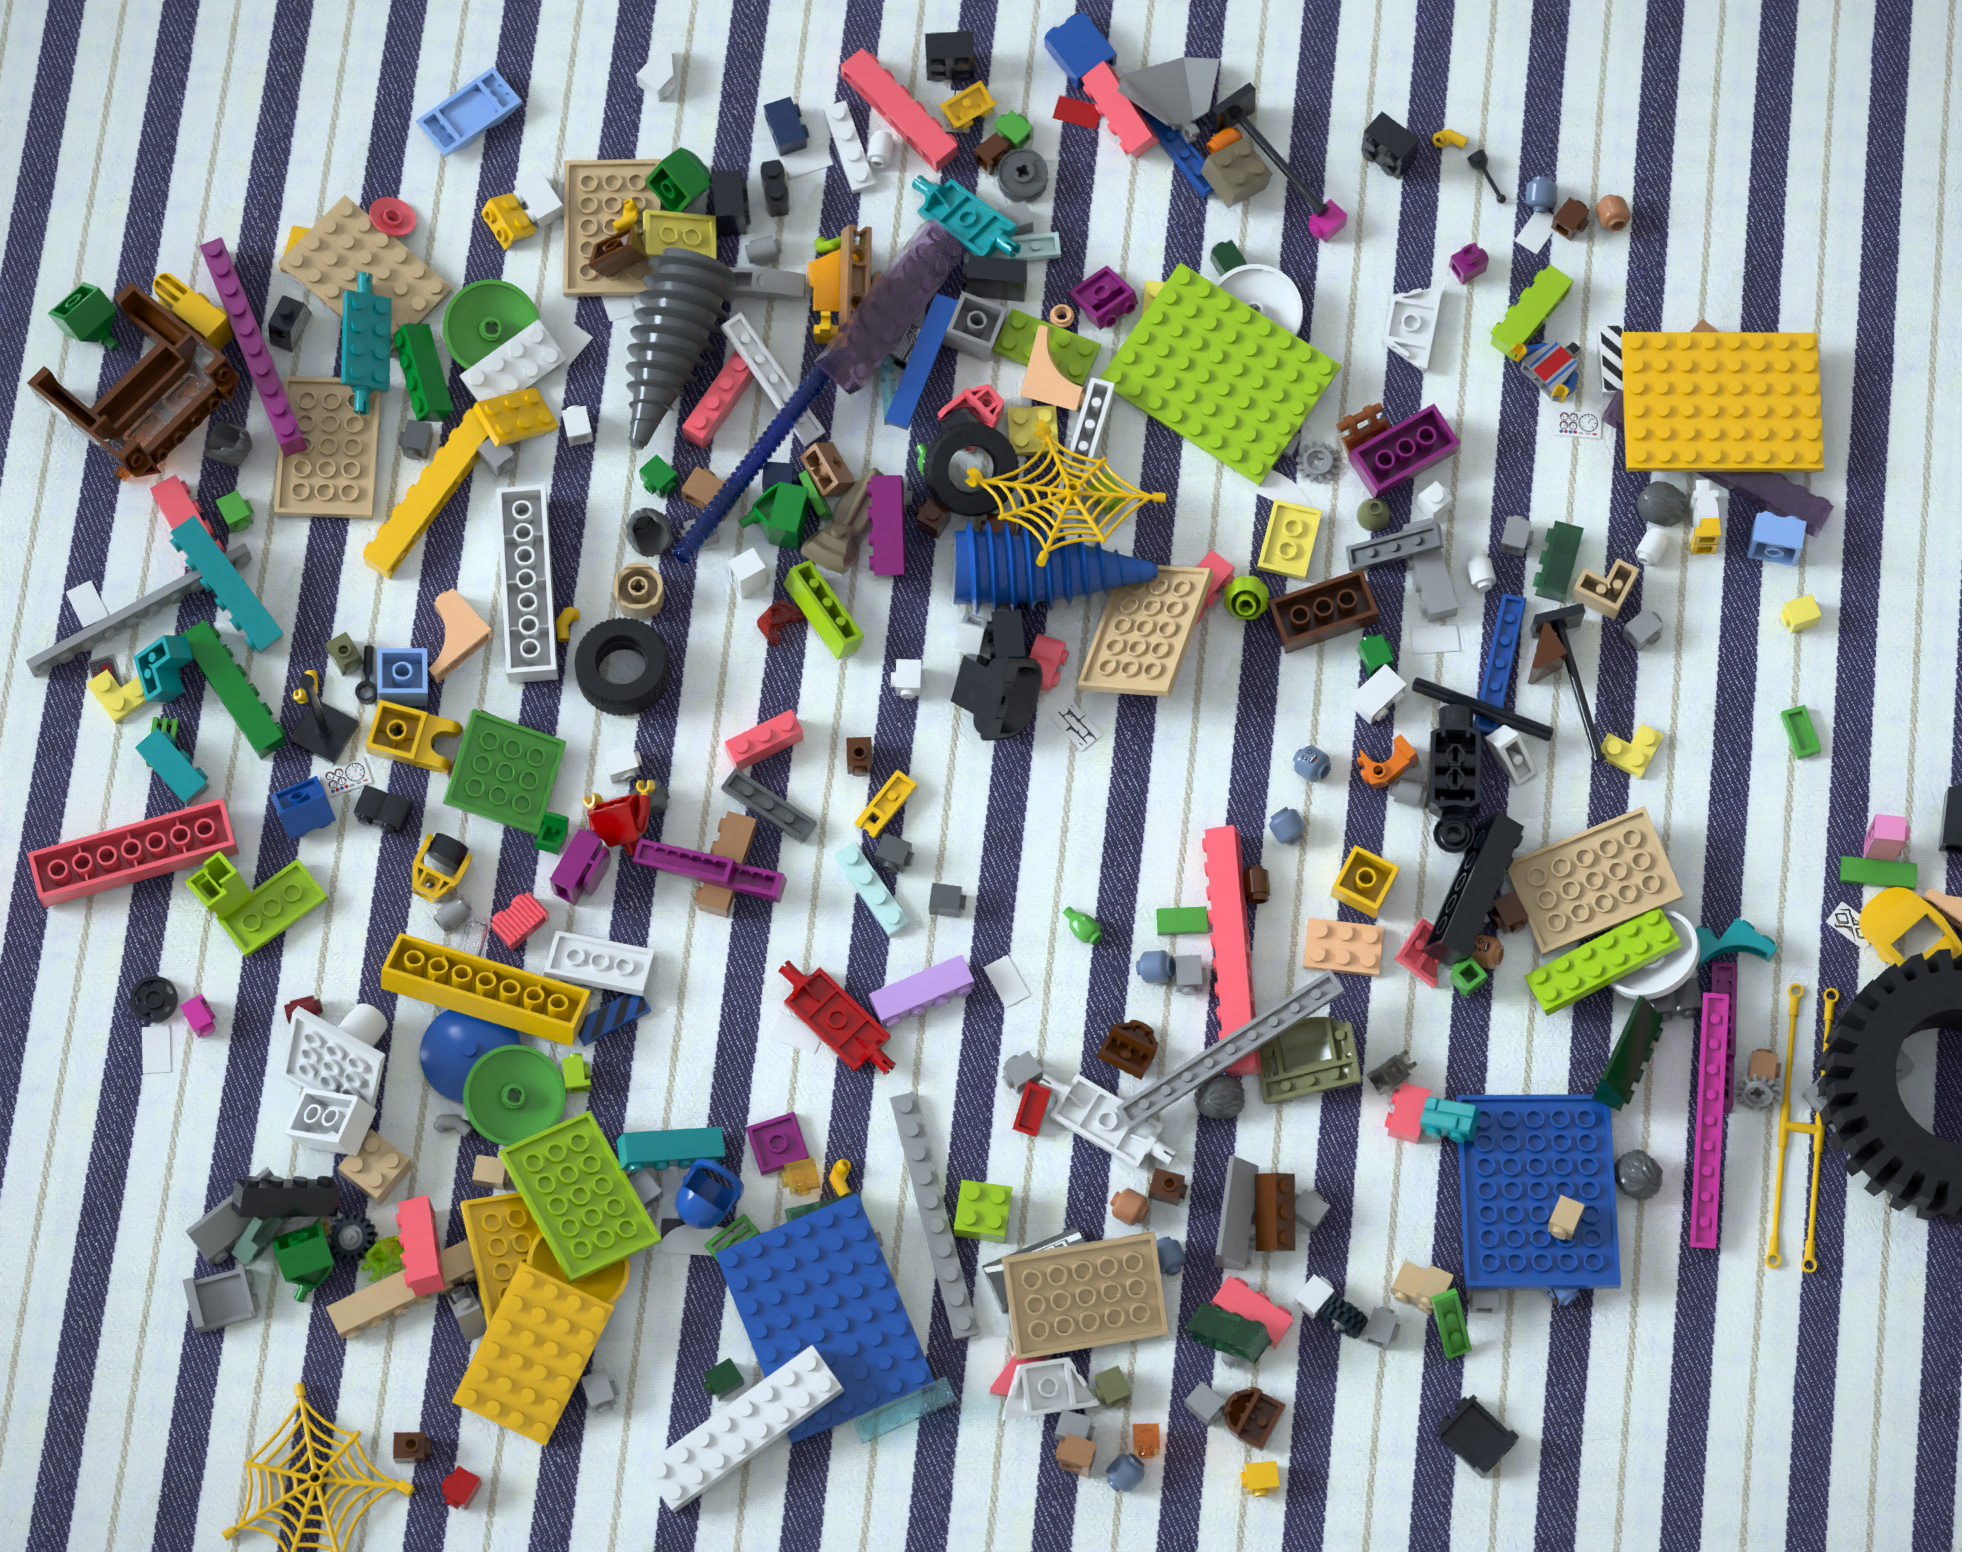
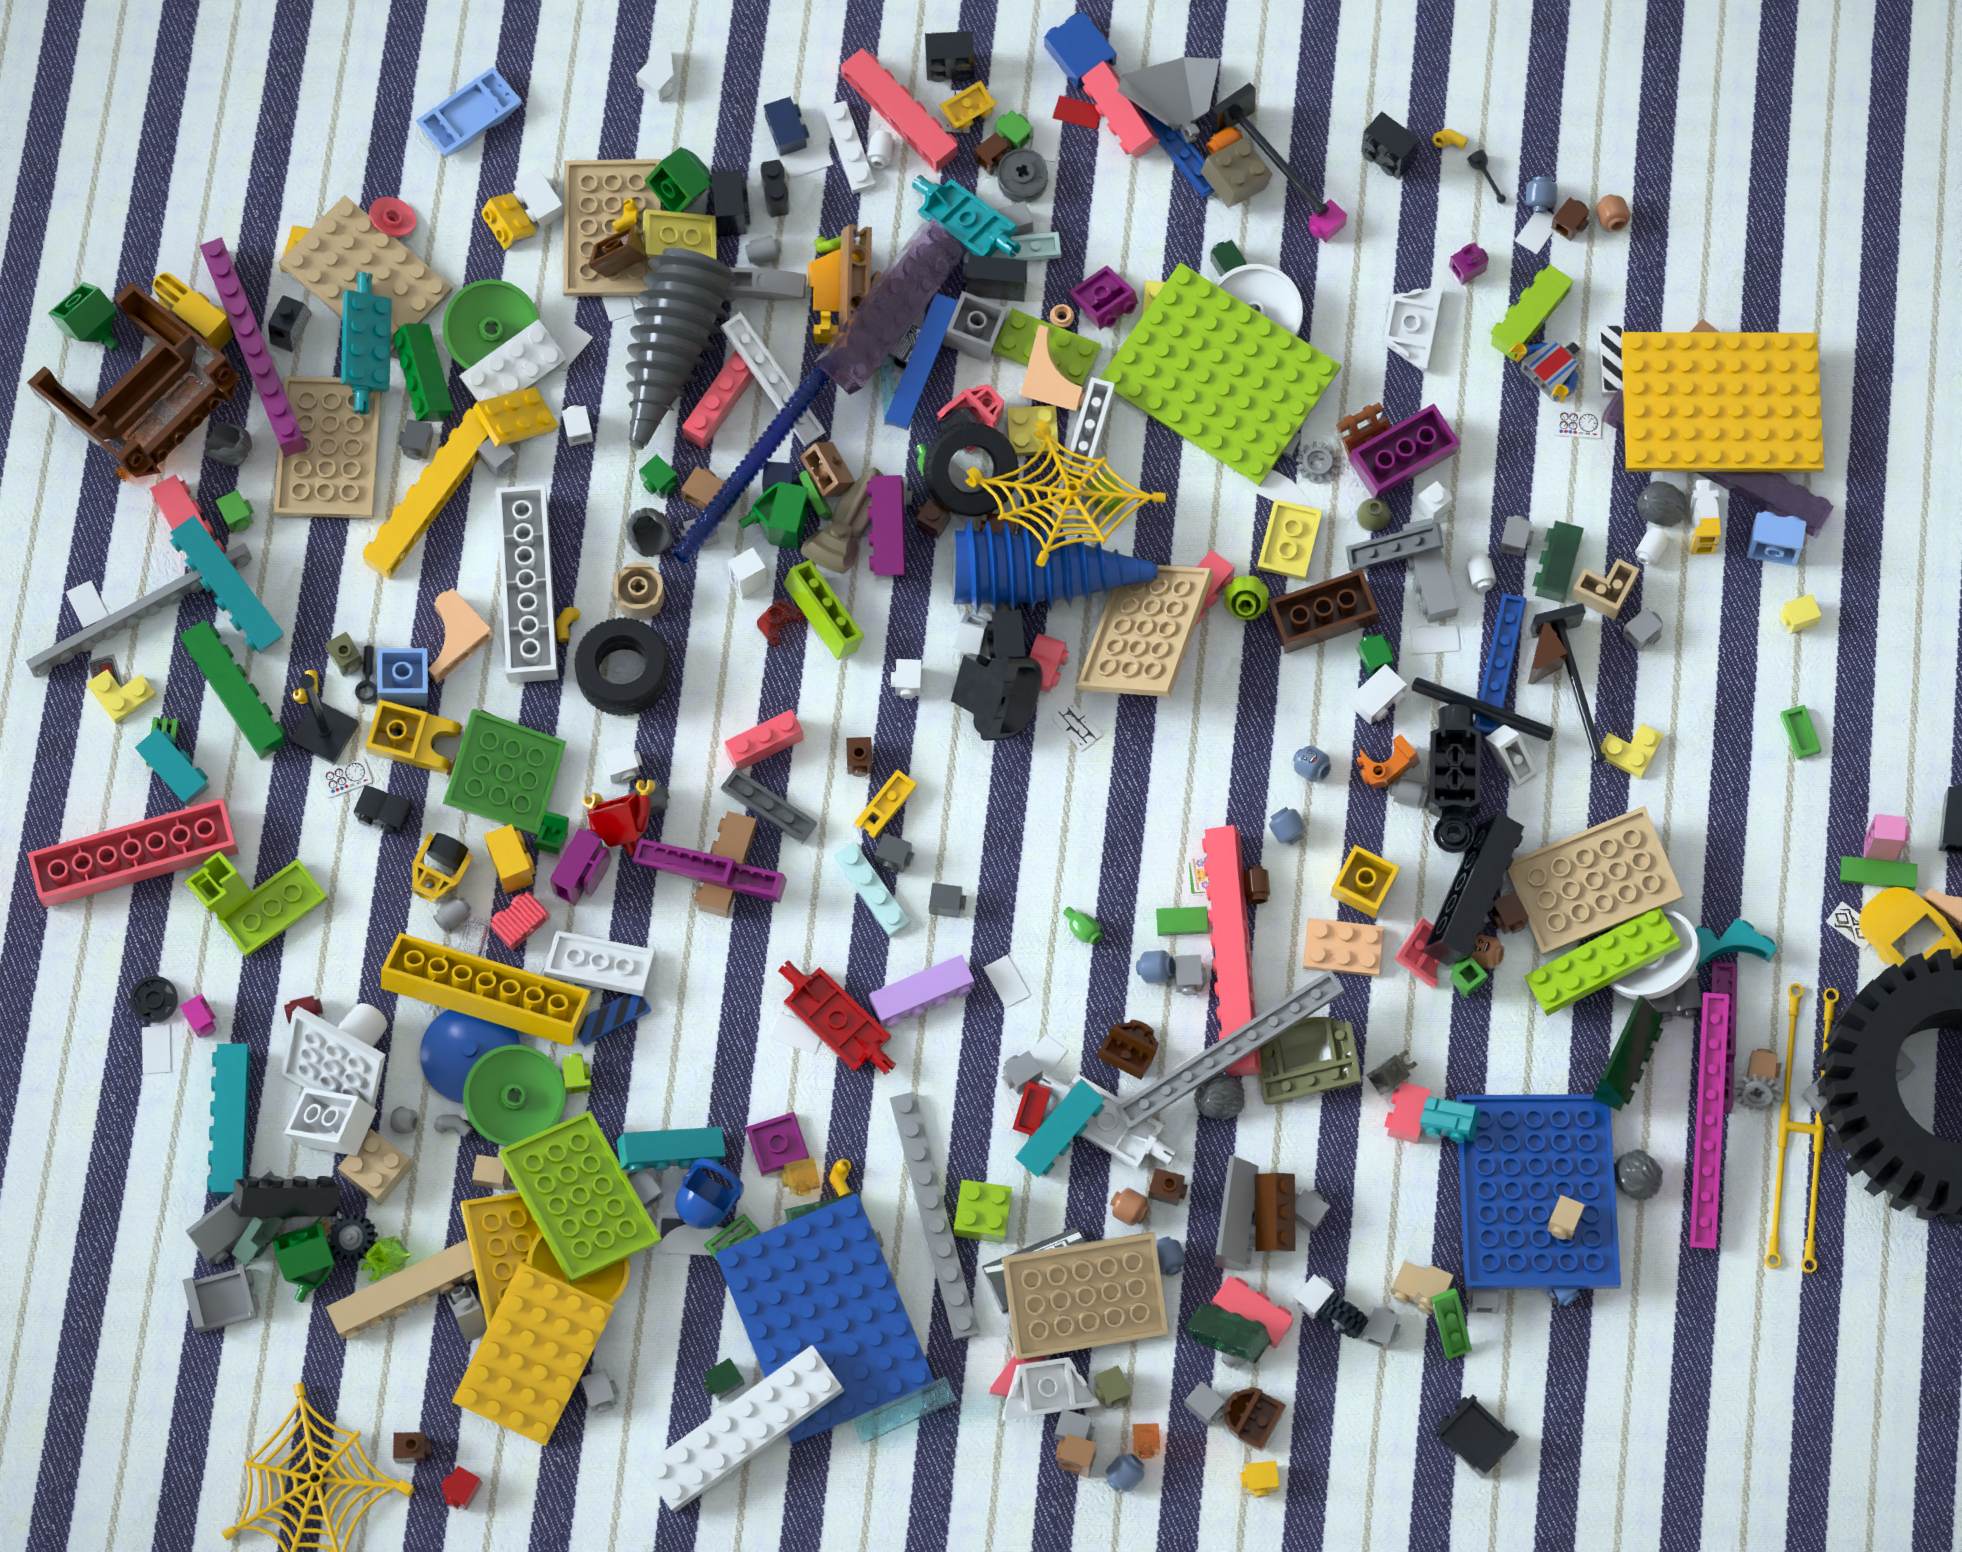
teal brick [133,635,193,703] -> none
blue slope [271,776,336,839] -> none
coral brick [395,1195,446,1297] -> none
none -> teal brick [207,1044,251,1199]
none -> light grey piece [390,1106,418,1134]
none -> yellow brick [484,824,536,894]
none -> teal brick [1015,1078,1105,1177]
none -> white sticker [1031,1034,1068,1083]
none -> sticker [1187,854,1209,896]

